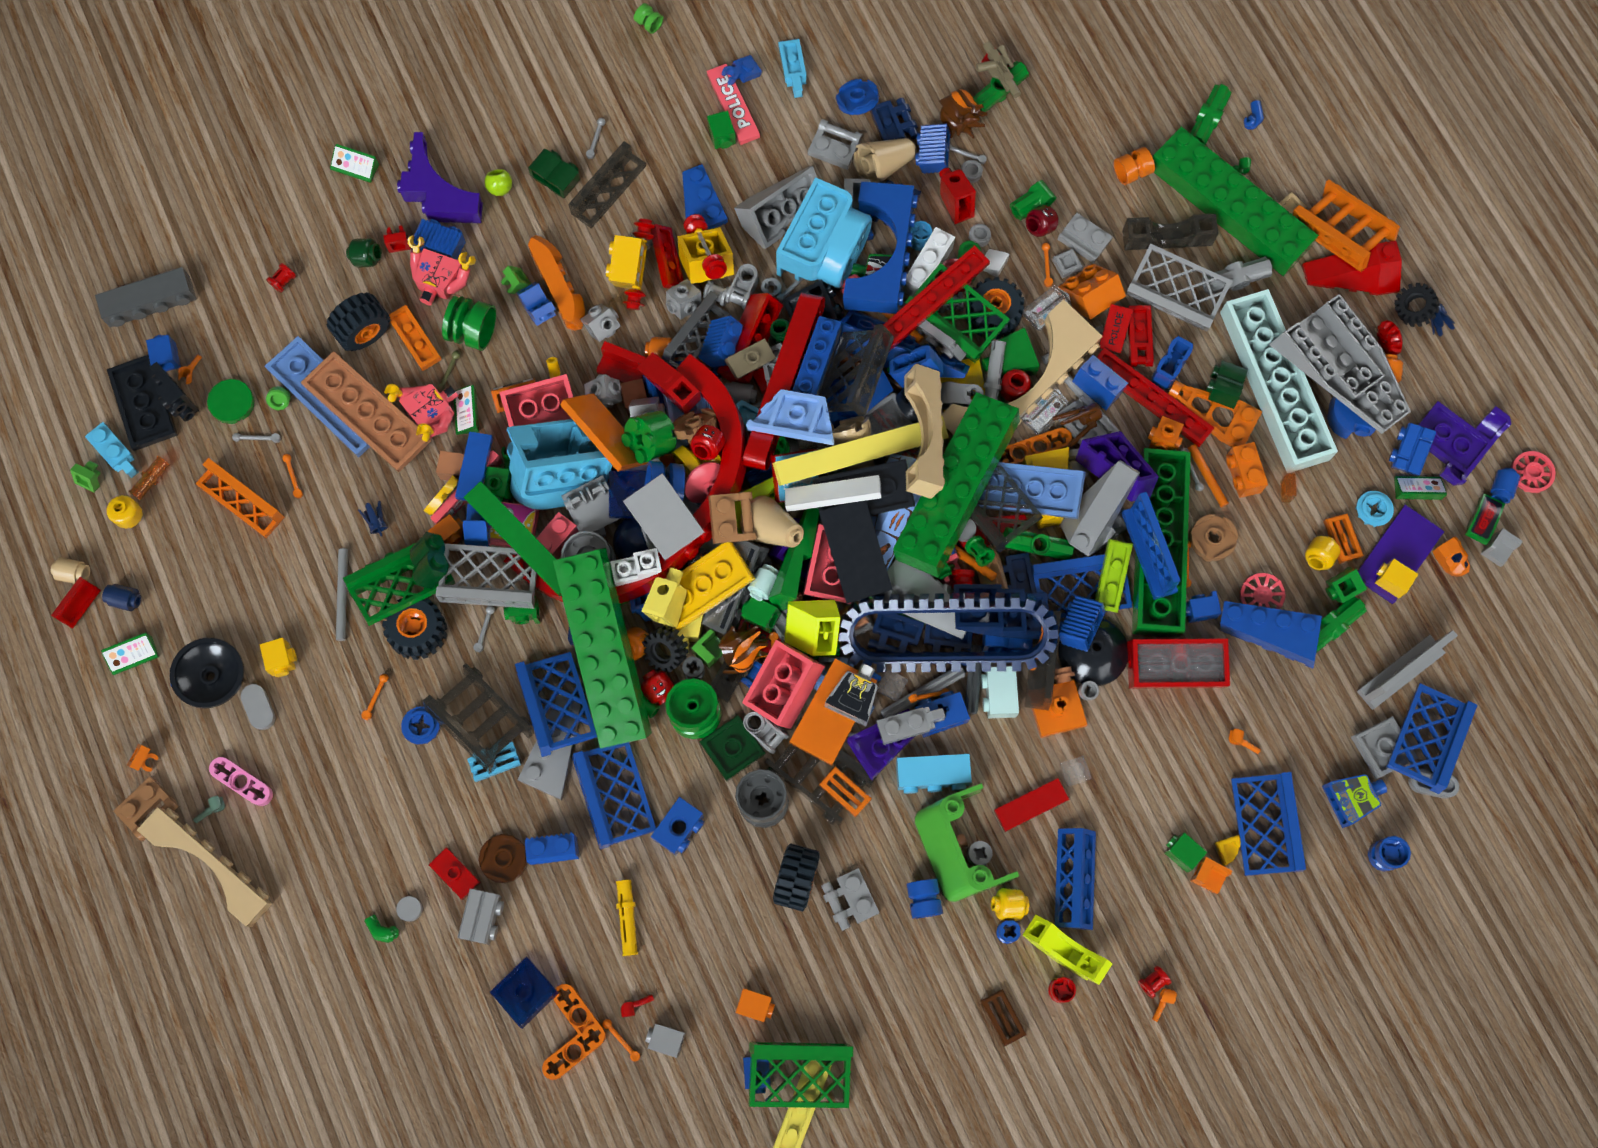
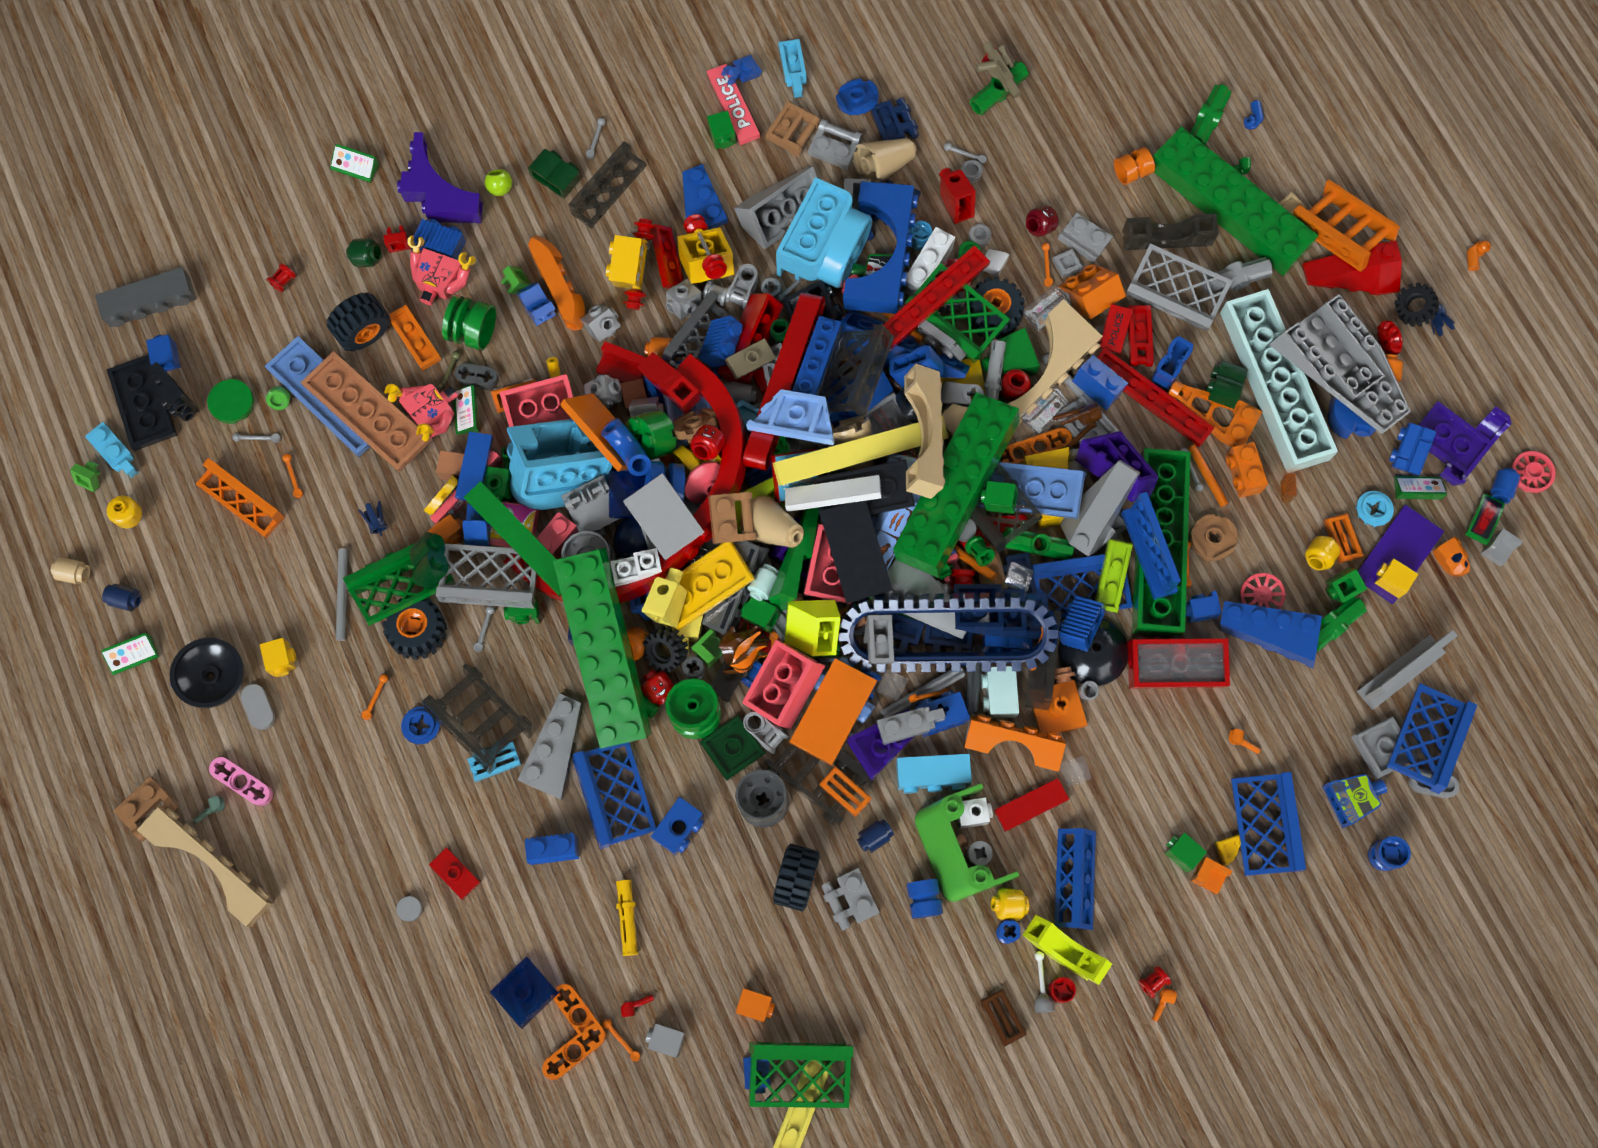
red tile [51,577,101,629] -> none
orange tile [127,743,159,772] -> none
clear orange pin [128,456,170,501] -> none
orange hand [178,354,202,385] -> none
green arm [364,915,399,943] -> none
light grey brick [457,889,504,945] -> none
reddish brown tile [478,834,527,884] -> none
blue fence [515,652,597,757] -> none
bright green wheel [634,3,664,34] -> none
torso [825,664,878,726] -> none
blue brick [915,123,950,174] -> none
reddish brown hair [939,89,988,139] -> none
green piece [1010,180,1056,221] -> none
orange brick [1148,416,1184,451] -> none
none -> dark grey beam [455,363,499,390]
none -> blue cylinder [601,419,651,476]
none -> medium nougat plate [766,101,821,157]
none -> dark blue brick [857,819,894,853]
none -> light grey slope [863,615,894,664]
none -> white brick [957,797,993,829]
none -> orange arch [964,714,1066,772]
none -> green brick [981,481,1018,514]
none -> clear plate [1004,562,1033,593]
none -> hinge [1034,951,1055,1013]
none -> orange arm [1467,240,1491,271]

